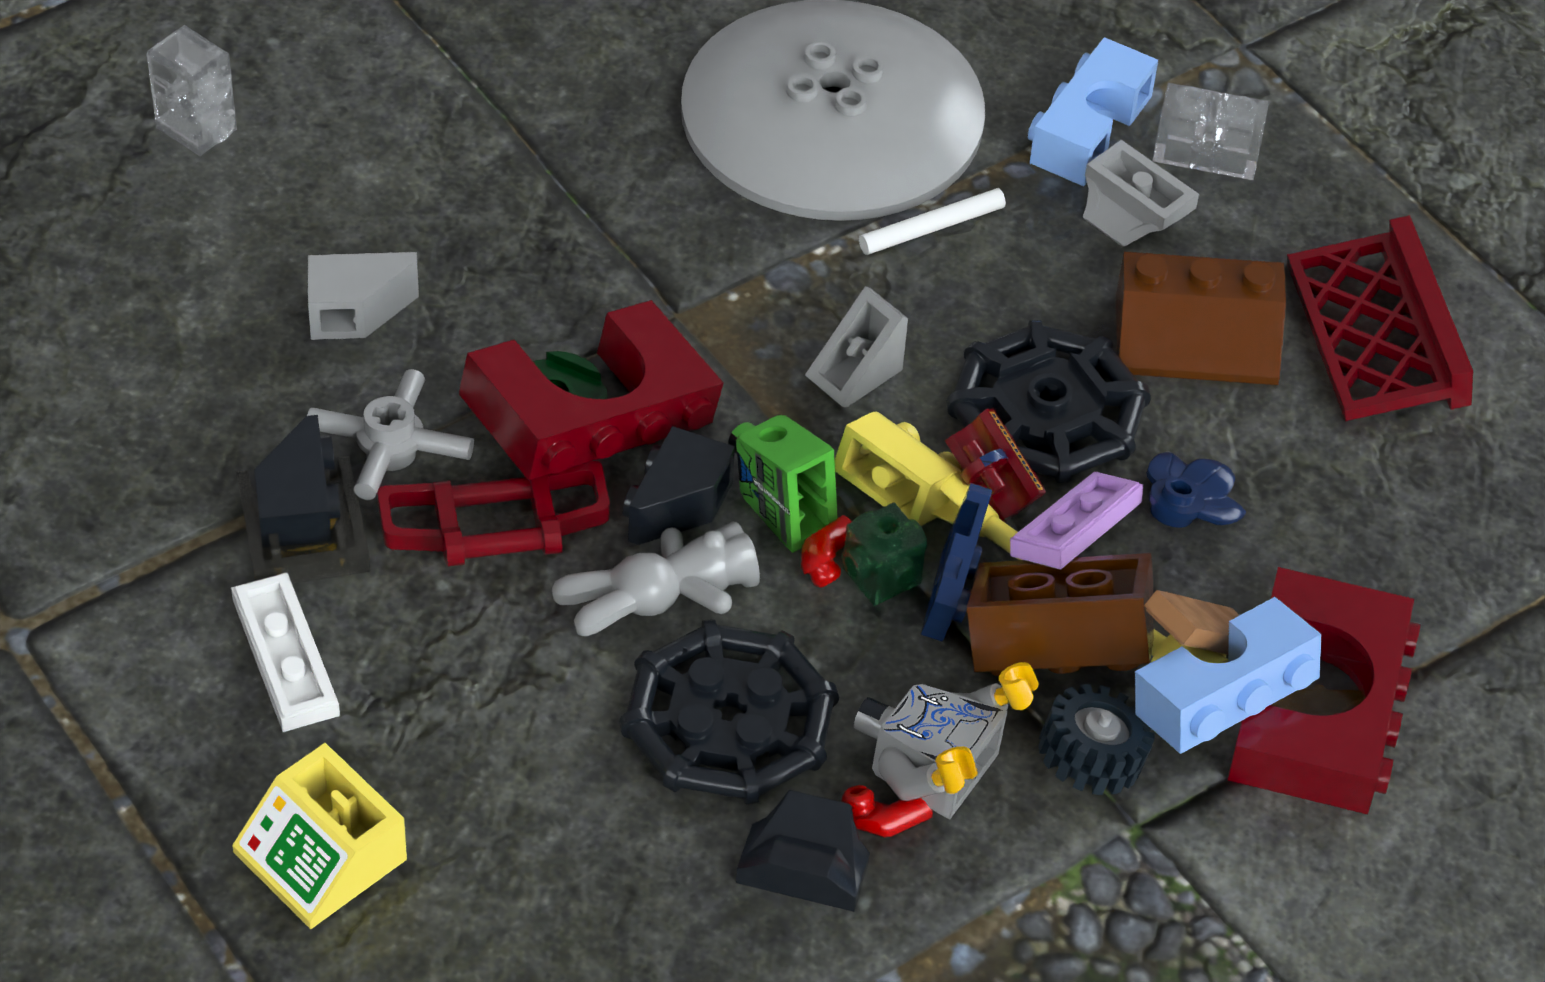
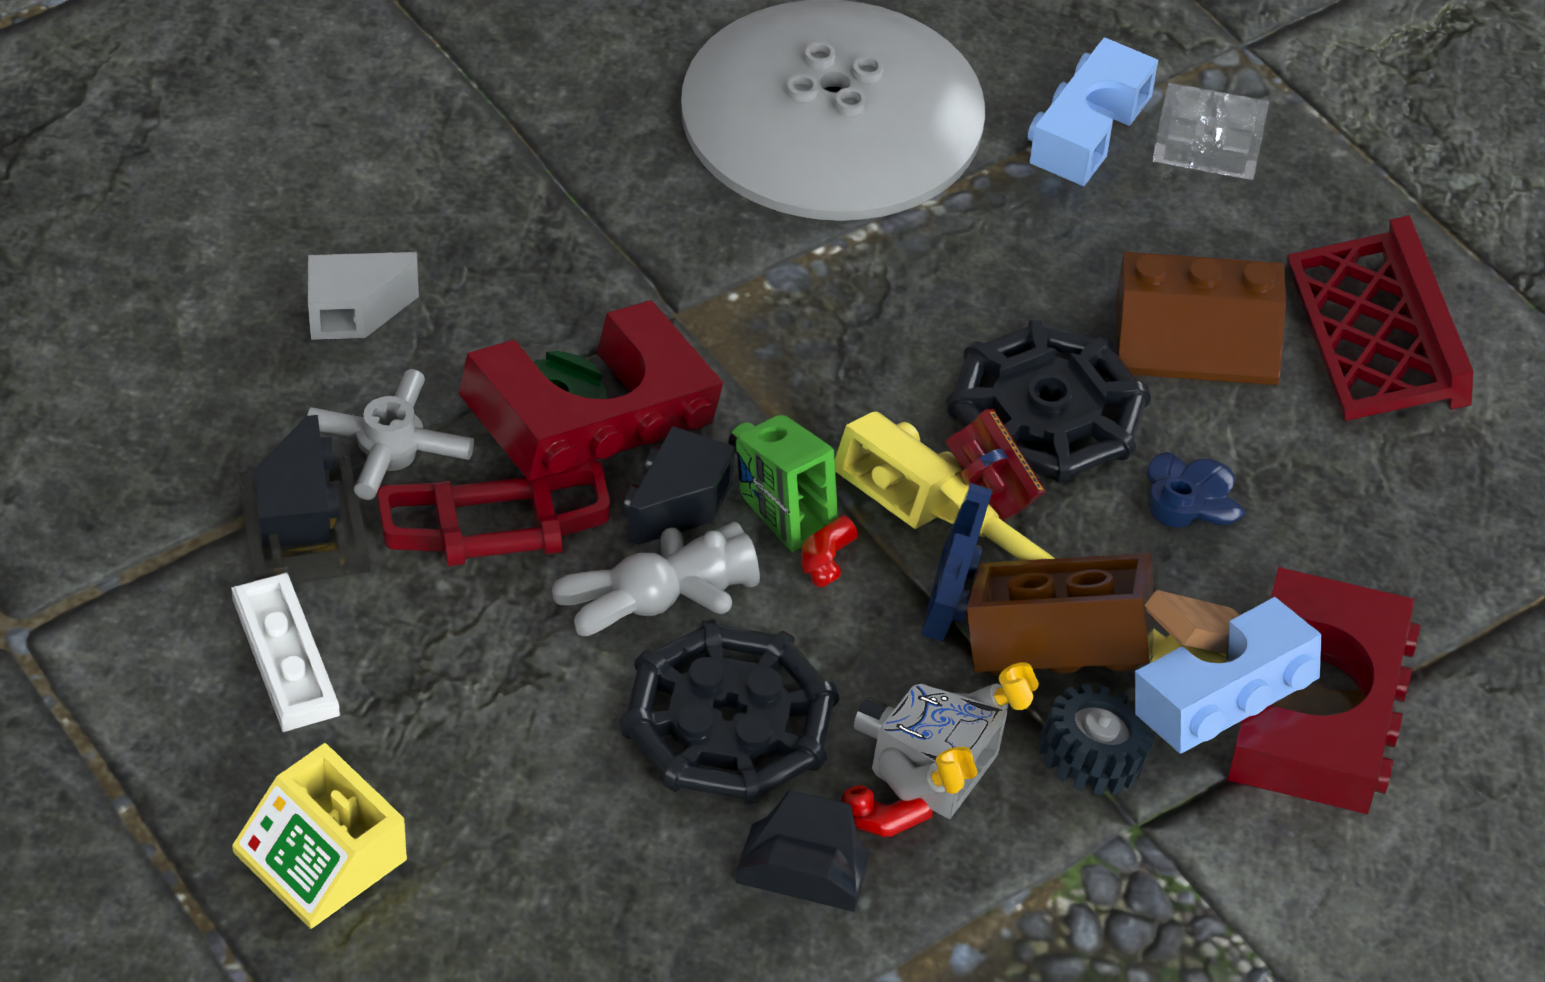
clear brick [147,25,237,156] -> none
light grey slope [805,286,908,407] -> none
clear green brick [842,502,927,606] -> none
white bar [859,188,1006,255] -> none
lavender tile [1010,471,1143,570] -> none
light grey slope [1083,140,1199,247] -> none

